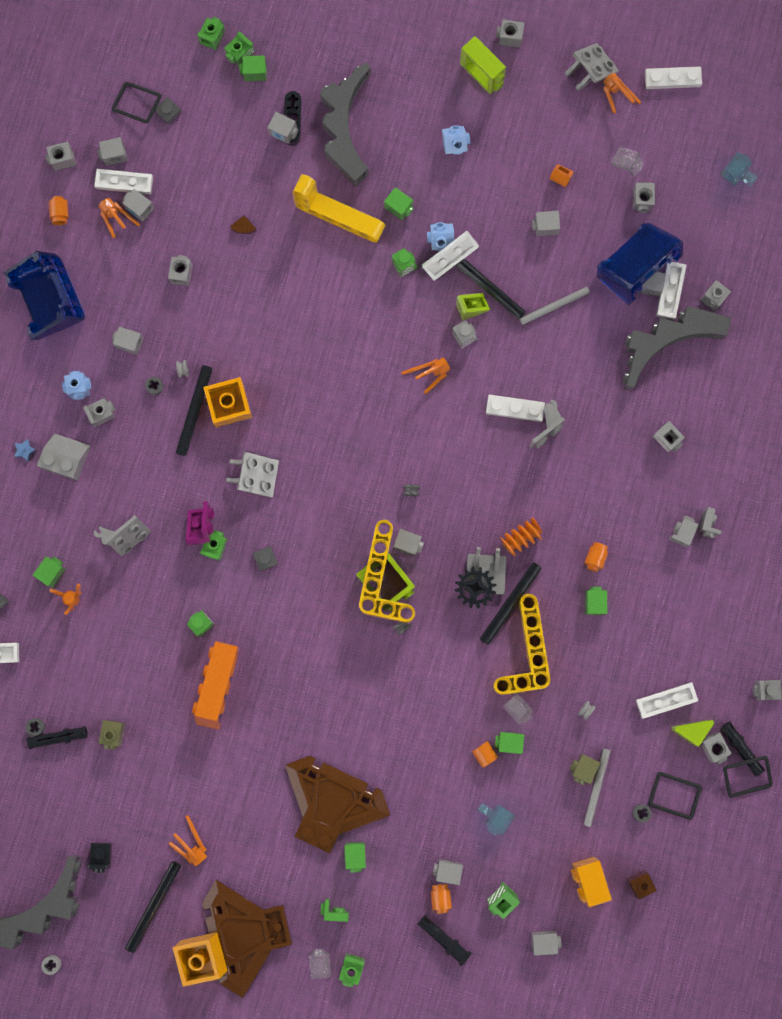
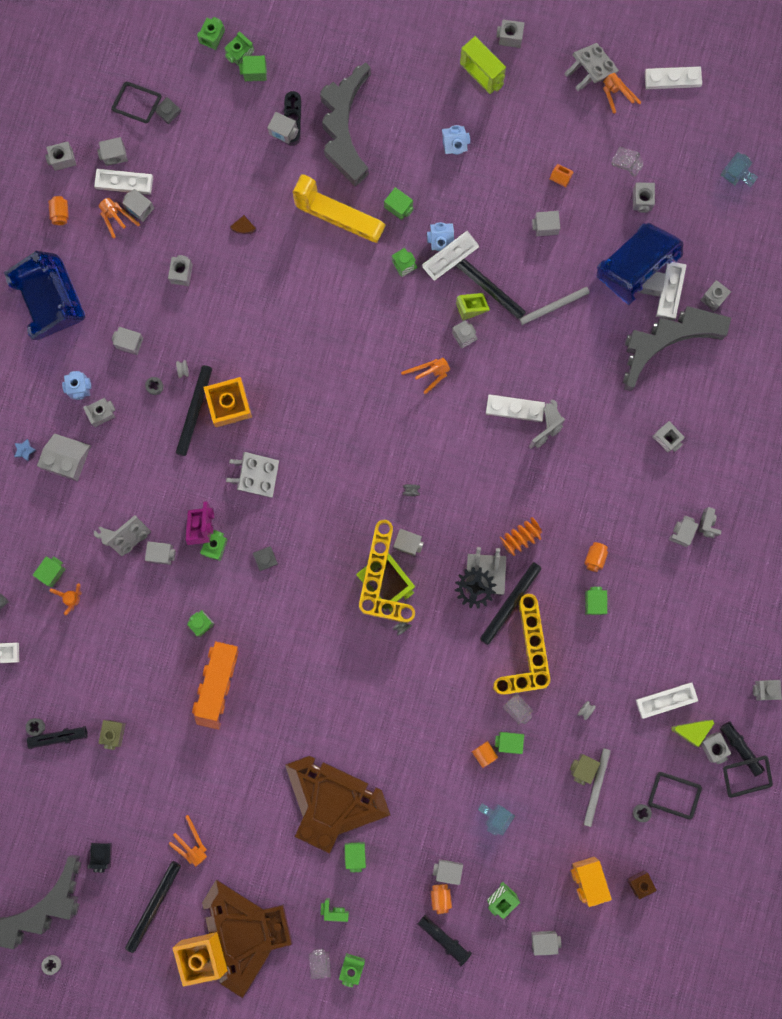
none -> light grey brick [145,541,176,565]

